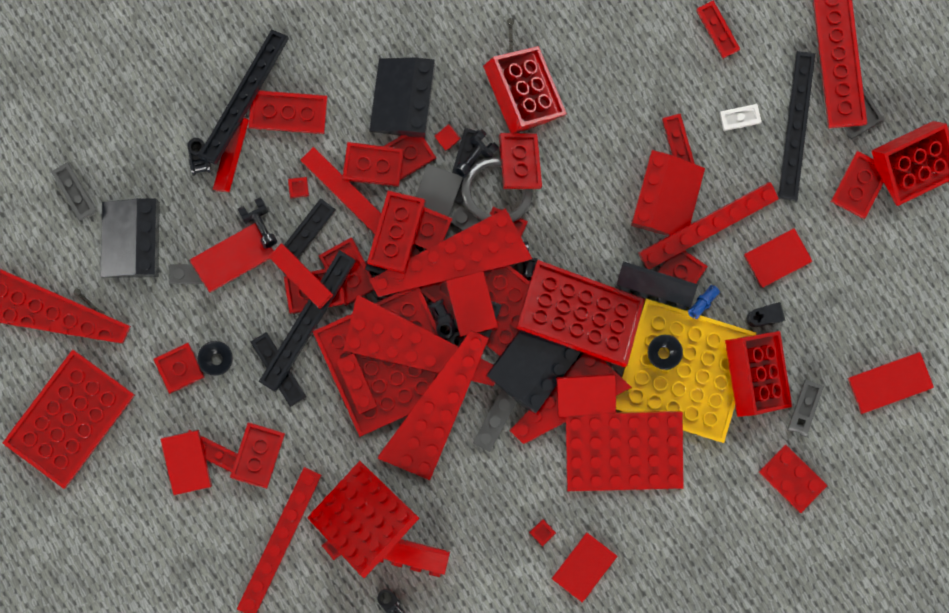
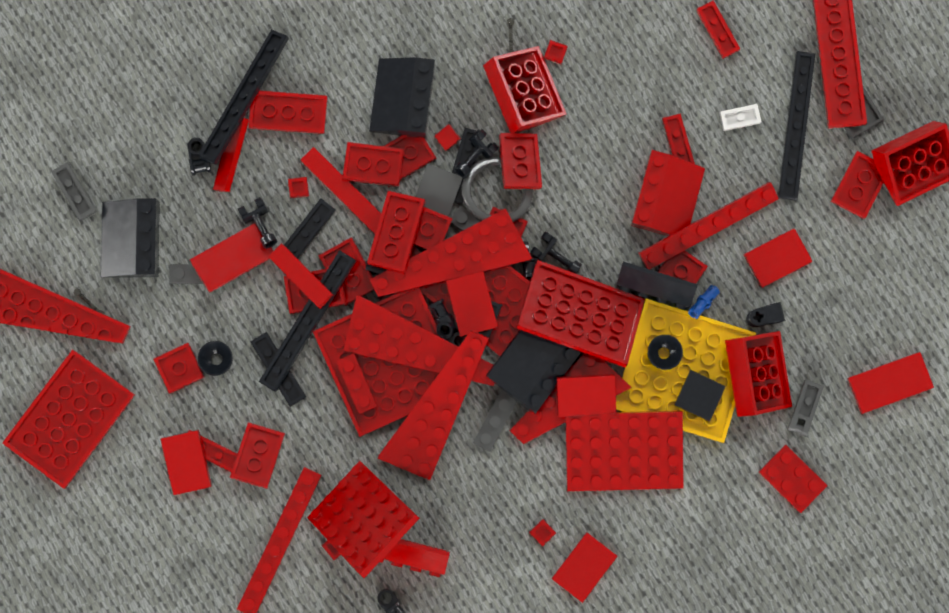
none -> black bar [530,231,582,274]
none -> red tile [544,40,568,64]
none -> black tile [674,370,726,421]

